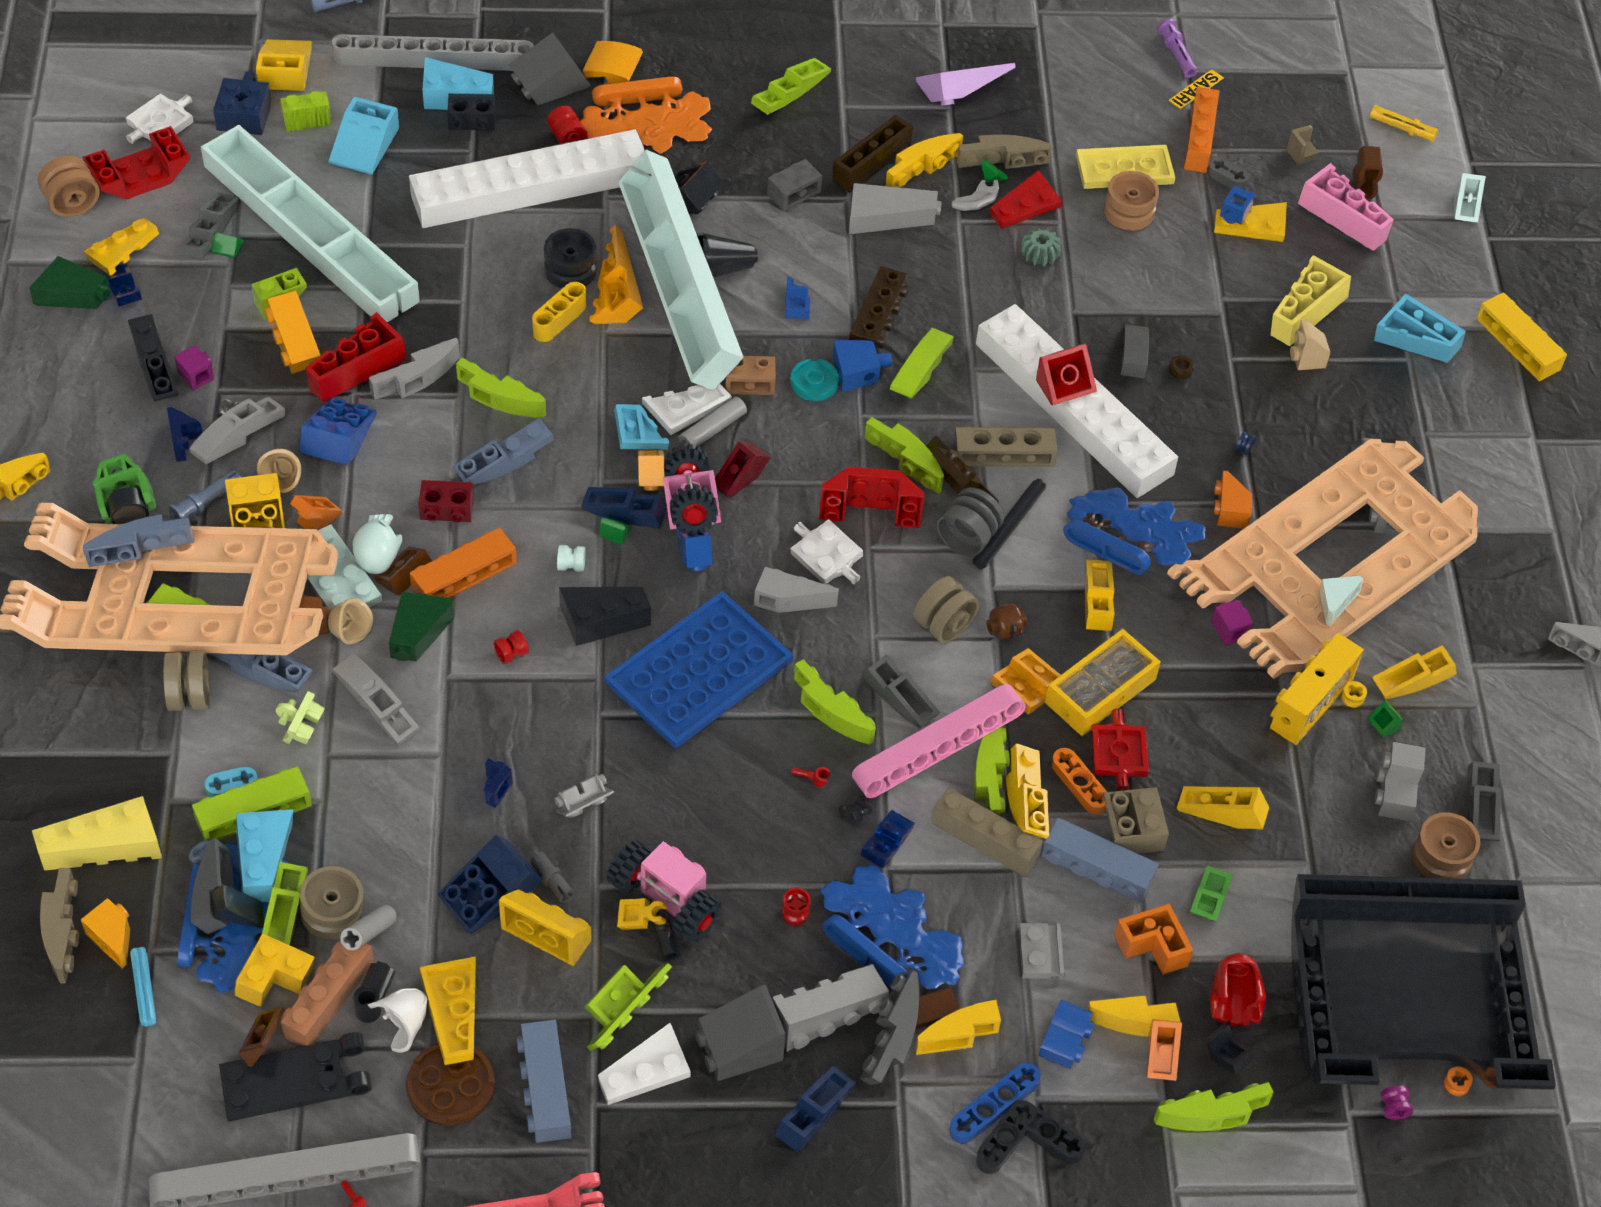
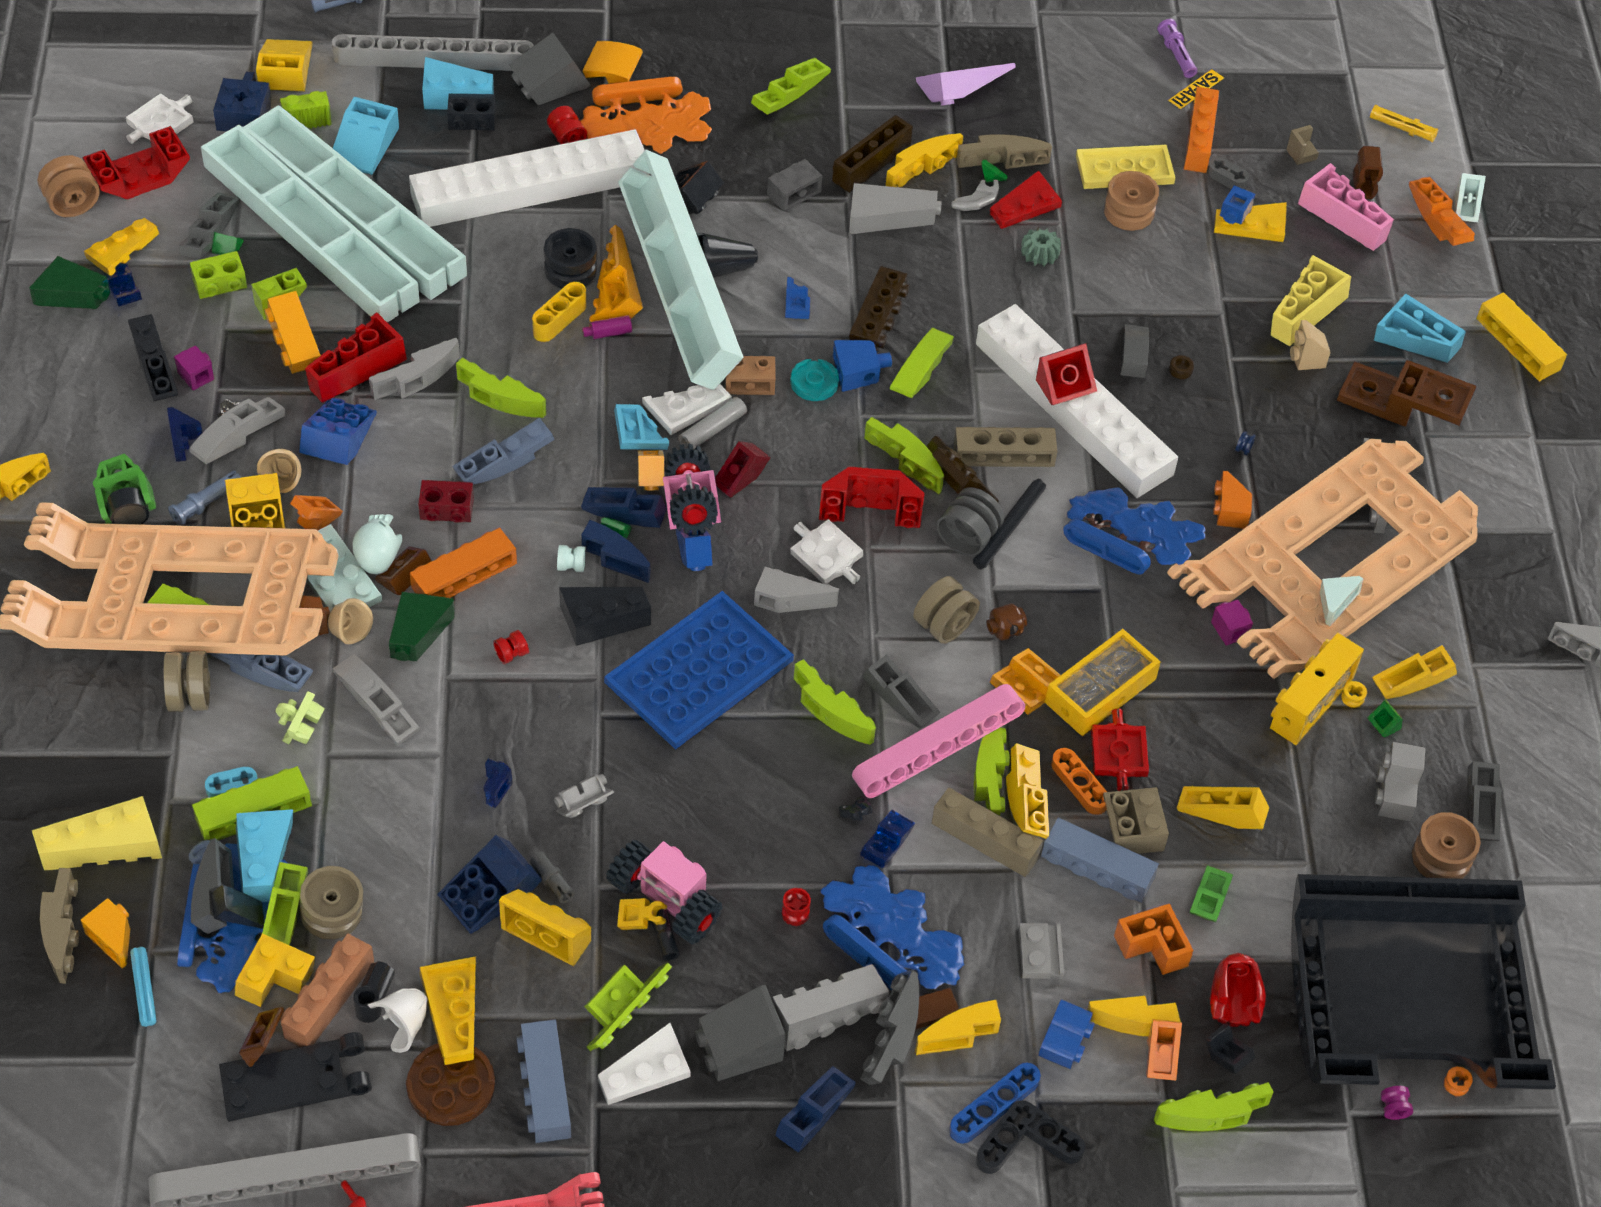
sand blue slope [83,514,194,567] -> none
light grey piece [340,905,397,950] -> none
red hand [791,767,830,788] -> none
yellow slope [1085,559,1114,631] -> none
none -> lime brick [189,251,247,299]
none -> light aqua piece [242,105,467,300]
none -> dark blue slope [581,520,650,583]
none -> magenta cylinder [582,315,632,339]
none -> reddish brown bracket [1337,360,1477,427]
none -> orange slope [1409,177,1475,246]

